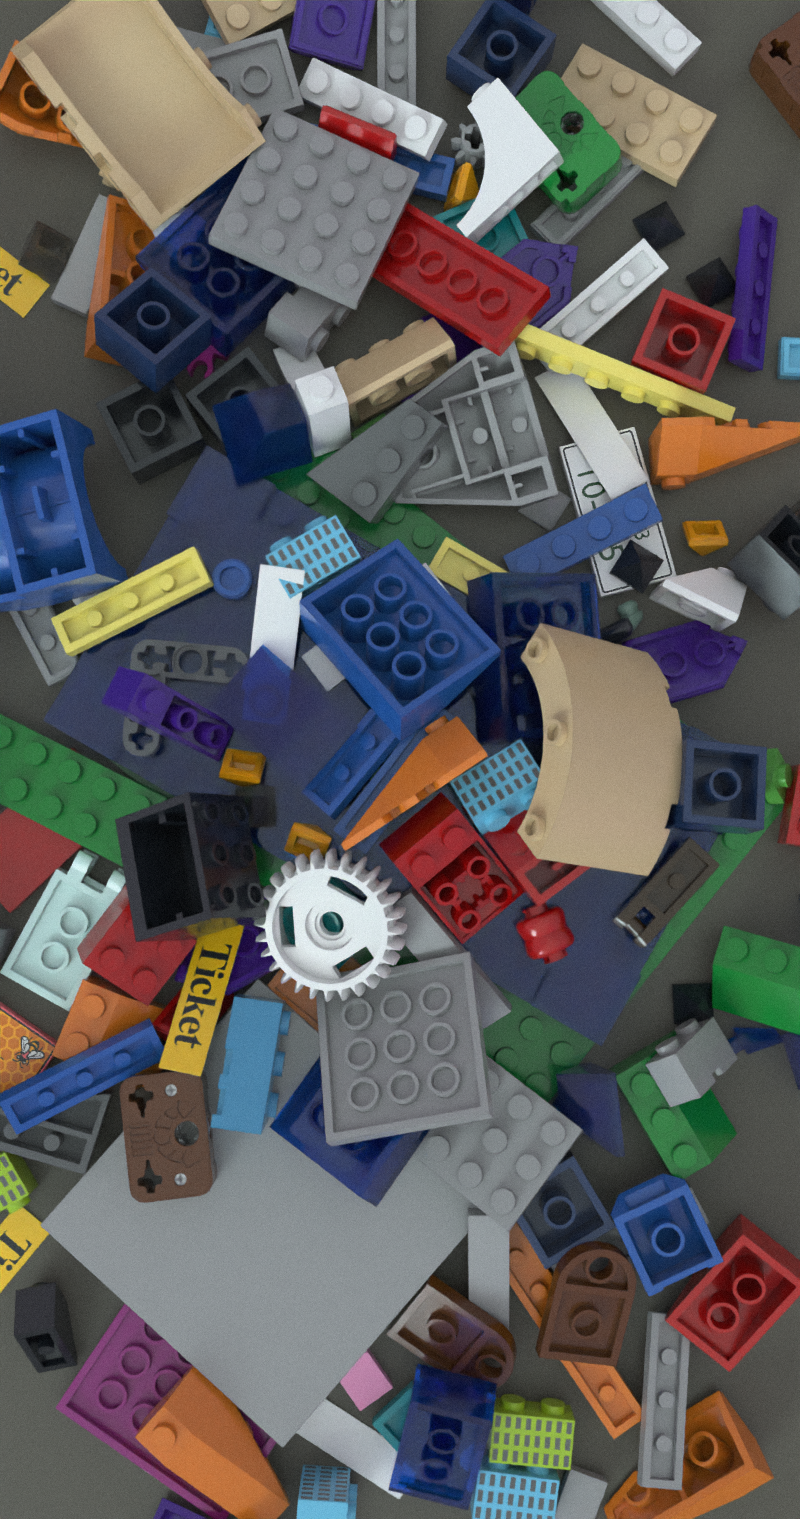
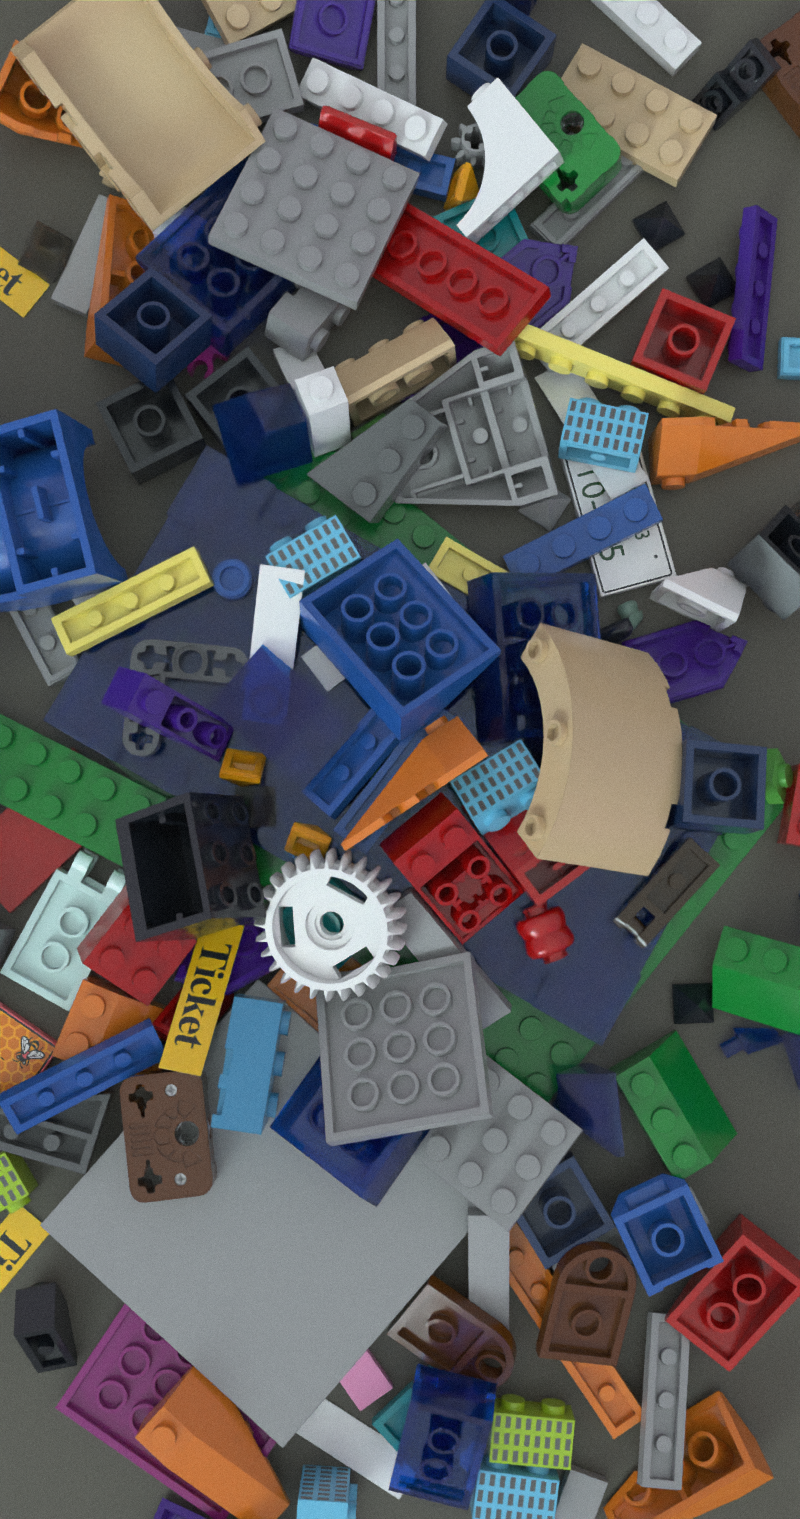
black slope [609,539,664,594] -> none
light grey brick [645,1017,738,1107] -> none
light orange slope [682,520,729,557] -> none
none -> medium azure brick [558,397,649,473]
none -> black slope [692,38,781,131]

